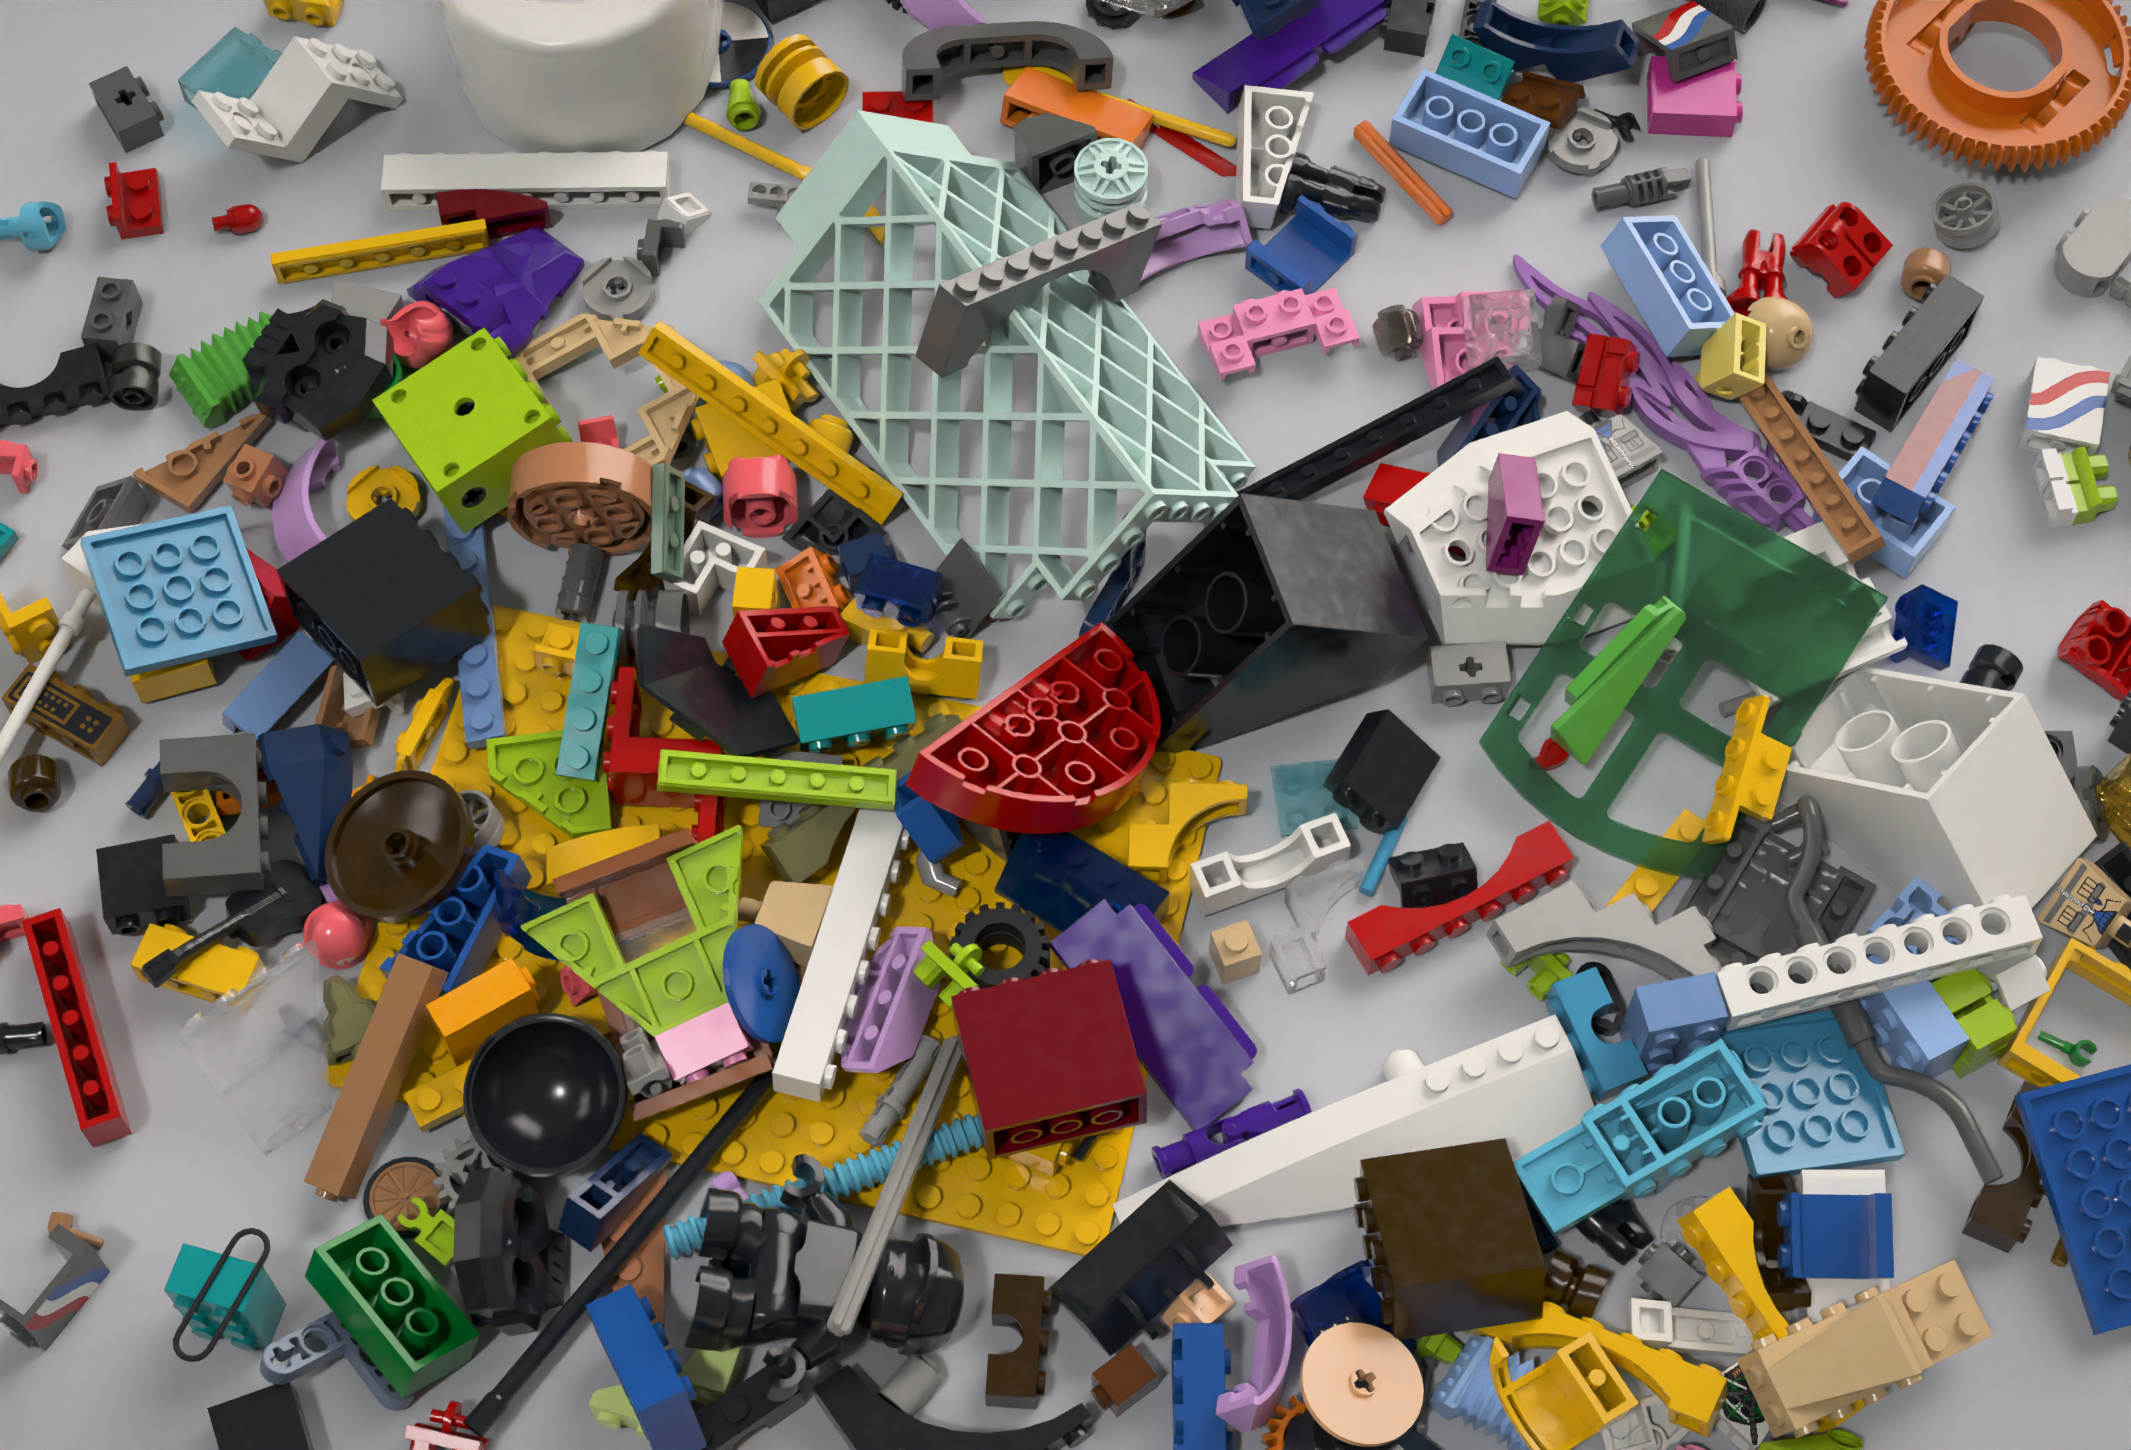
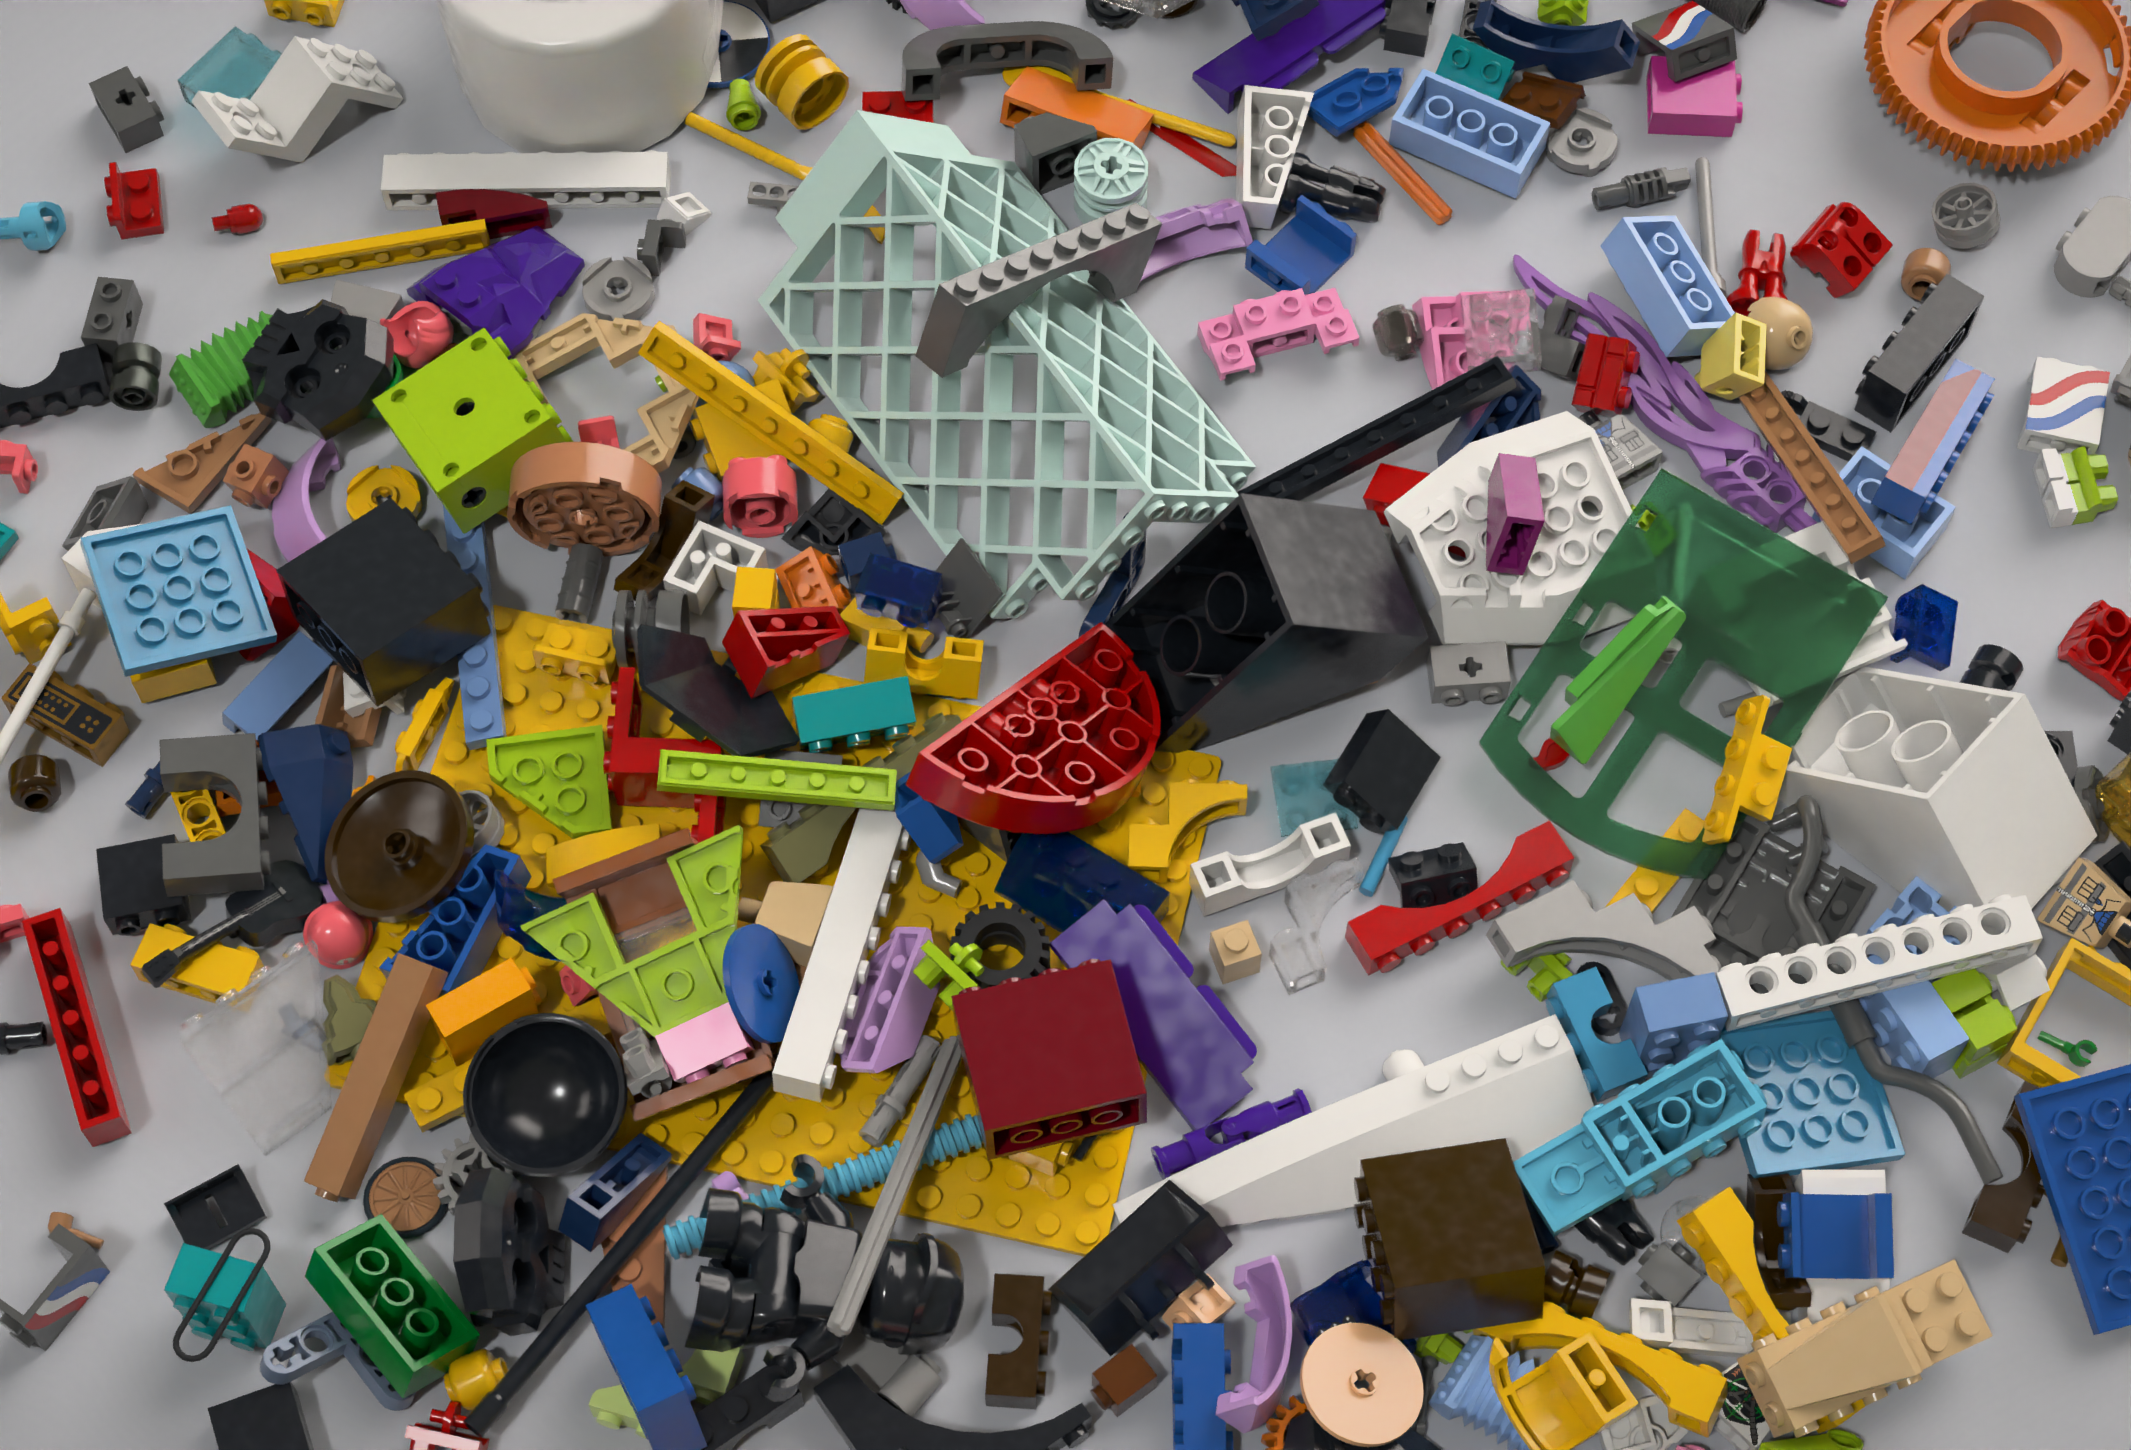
lime plate [397,1197,455,1269] -> none
teal plate [556,622,621,782] -> none
sand green tile [651,463,685,584] -> none
black hand [1594,109,1641,141] -> none
none -> black piece [164,1164,267,1250]
none -> yellow head [444,1349,509,1410]
none -> coral bracket [693,313,741,361]
none -> blue tile [1307,68,1404,137]

